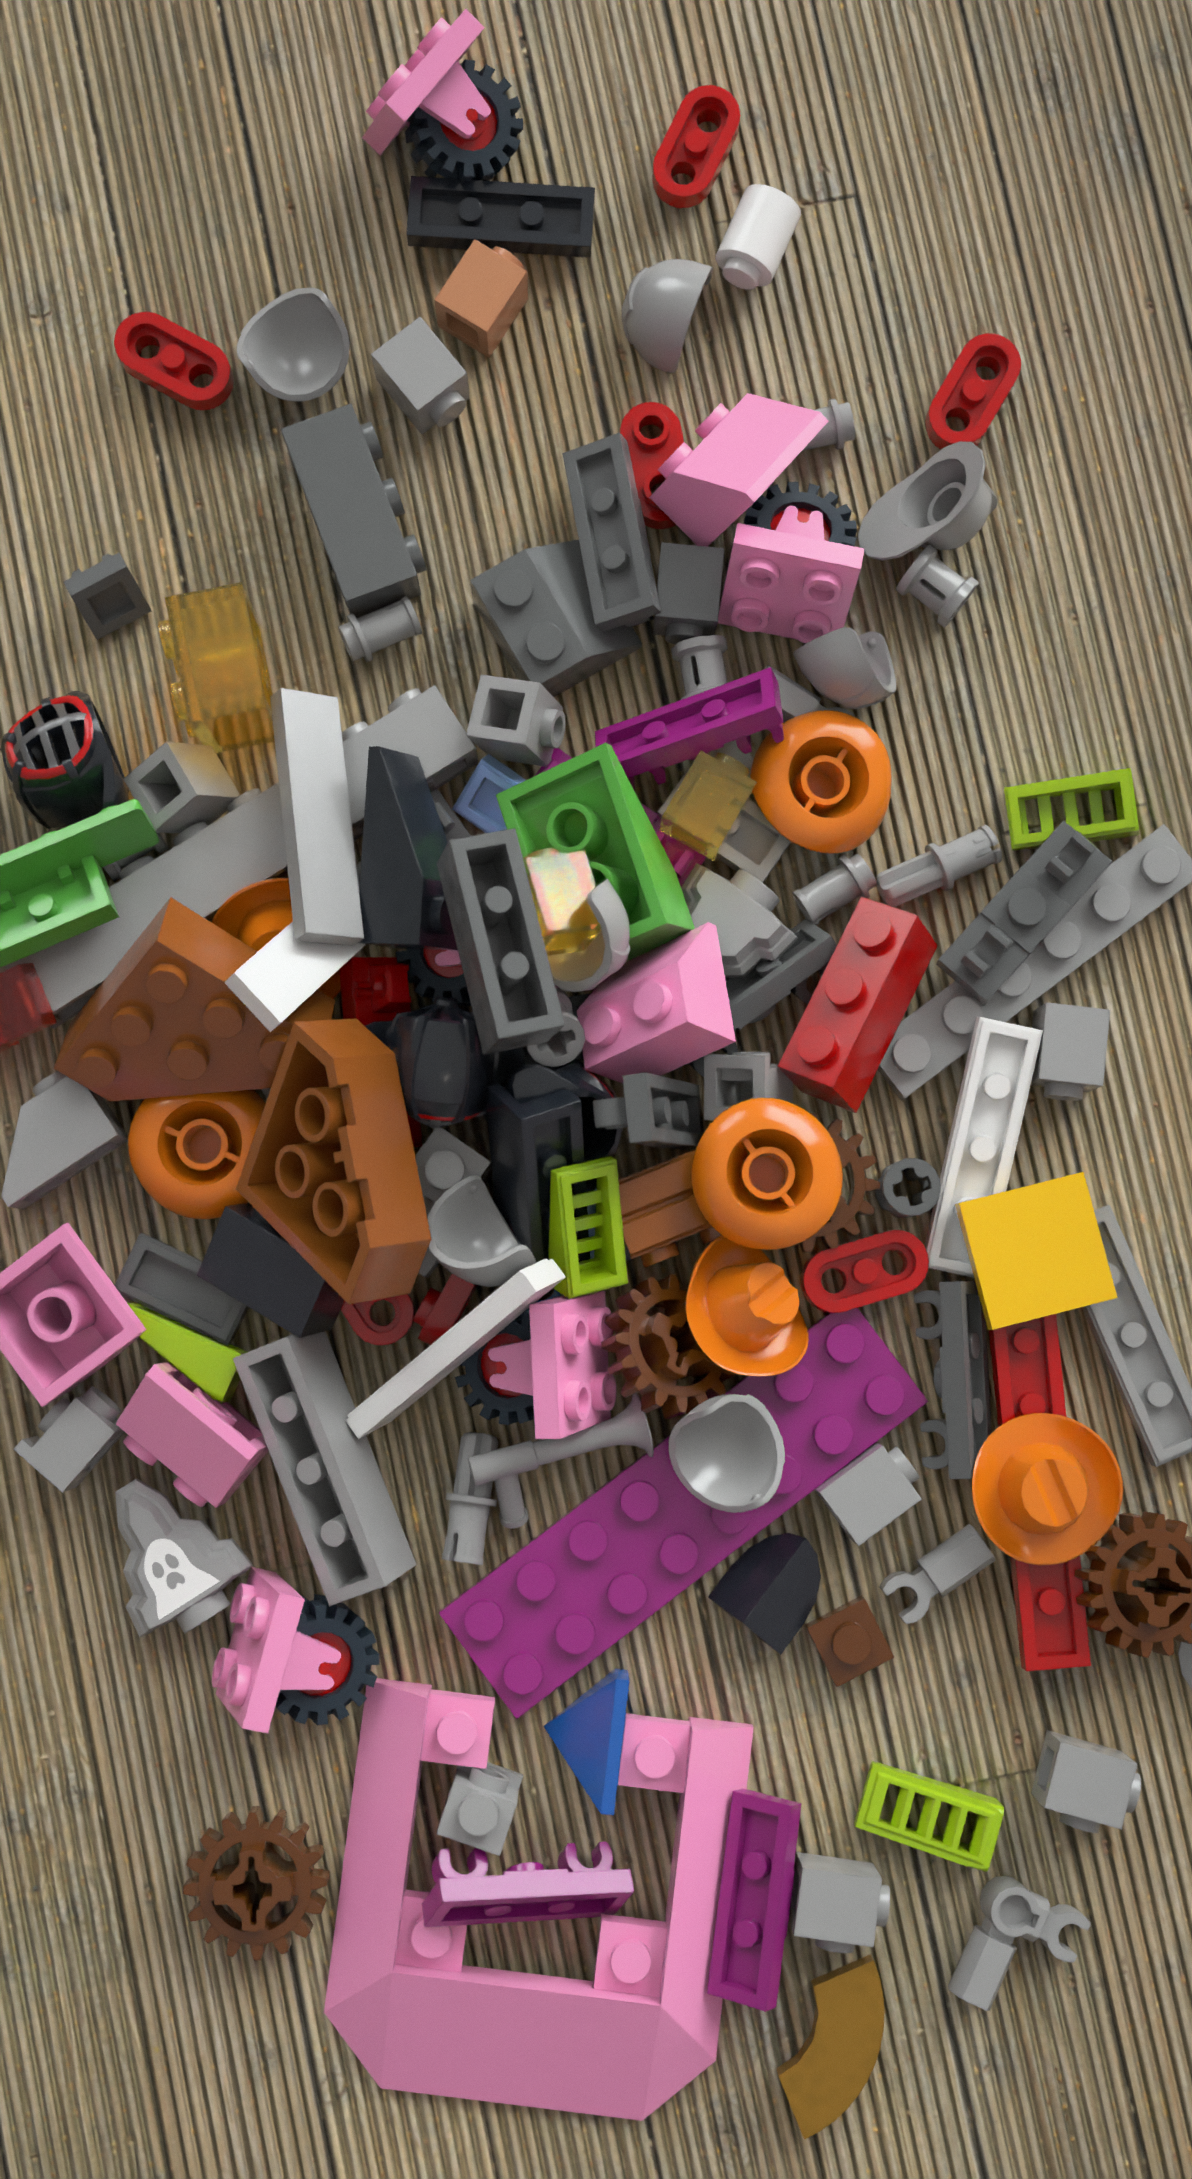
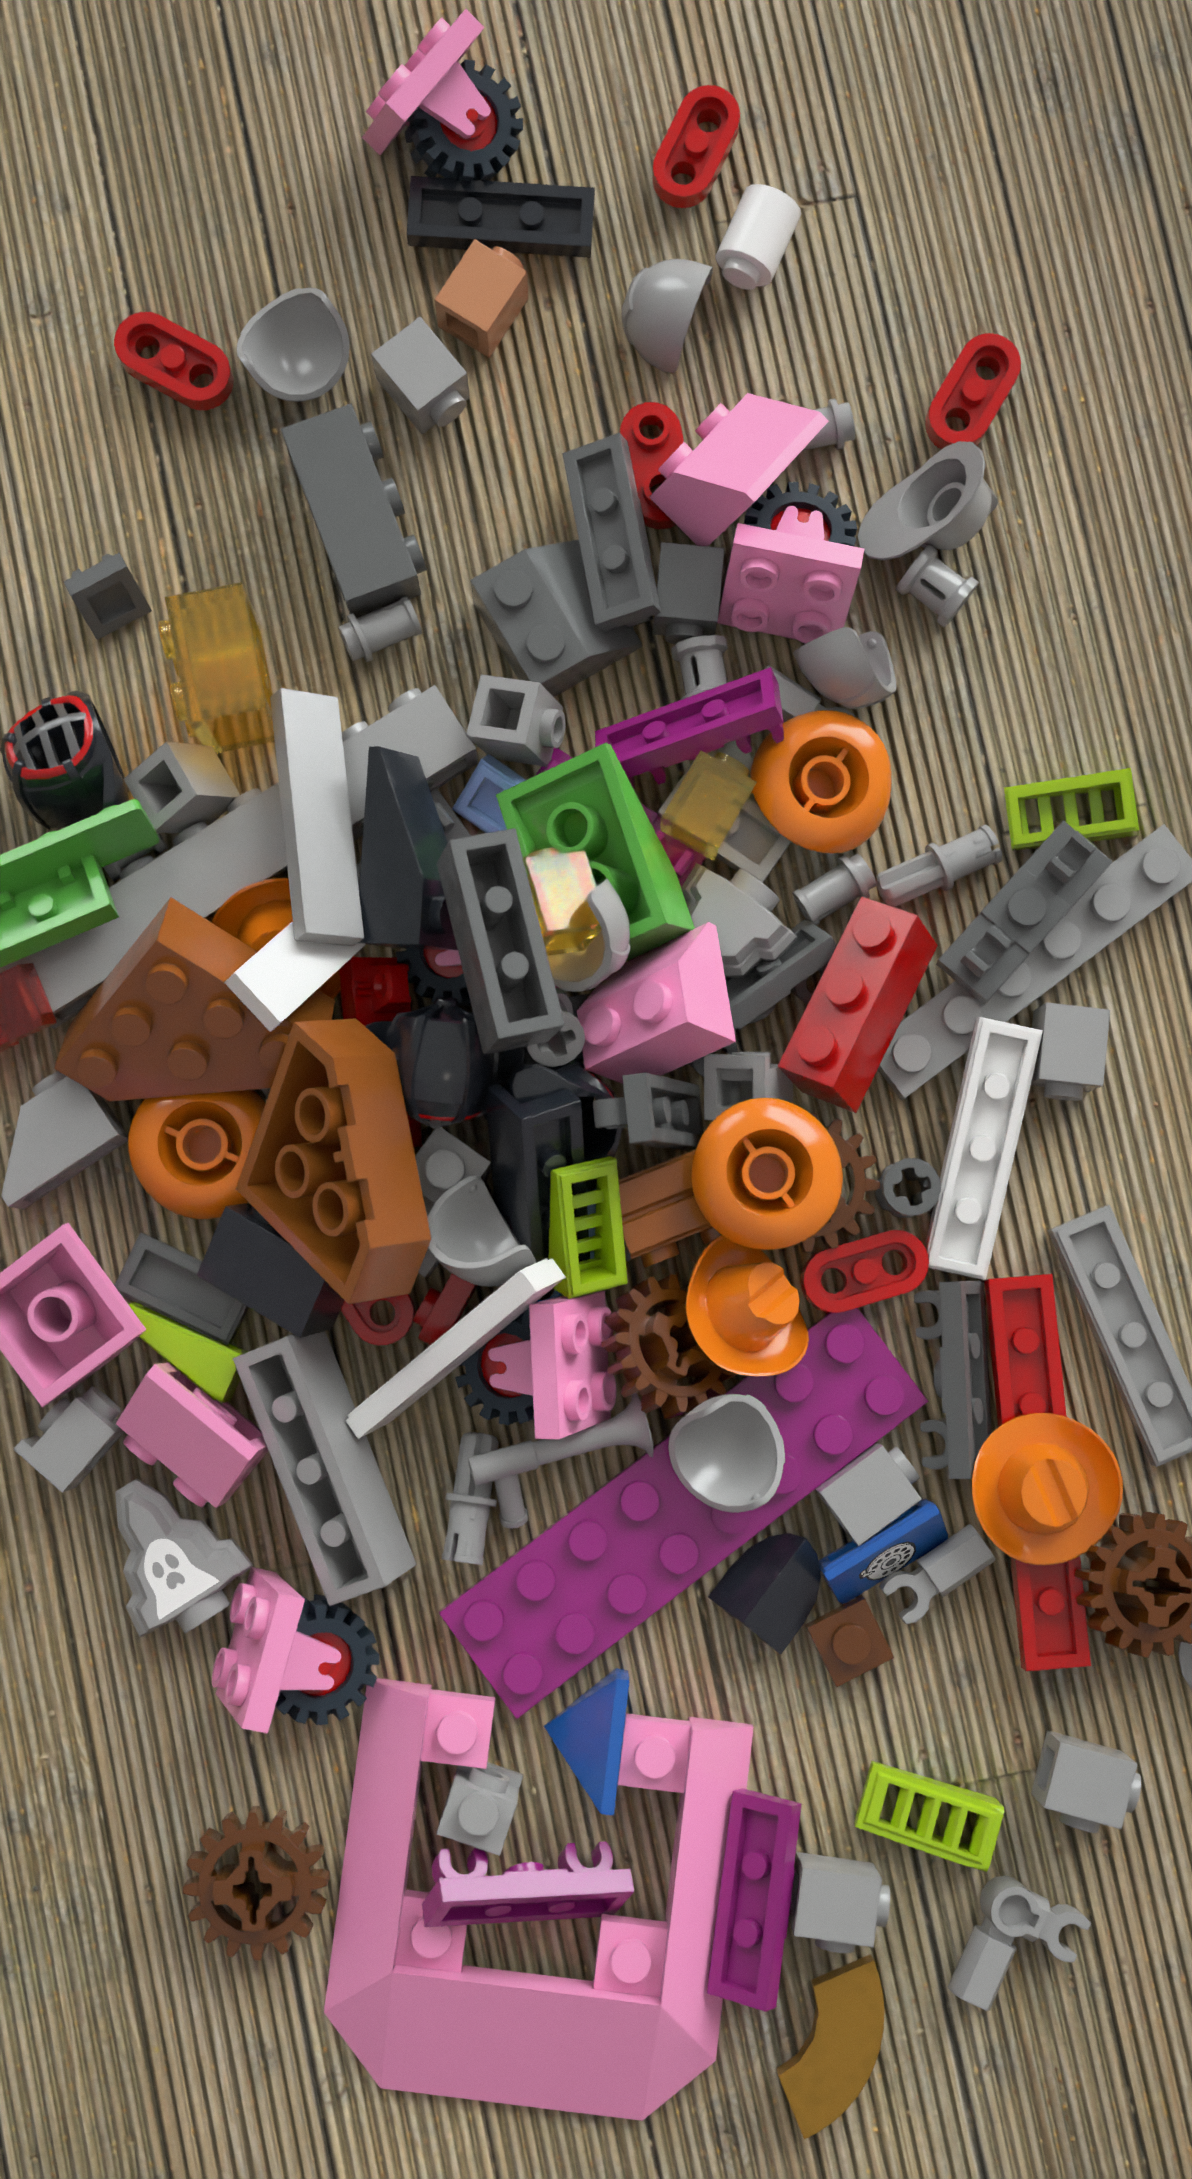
yellow tile [955,1172,1118,1330] -> none
none -> blue slope [819,1498,948,1604]

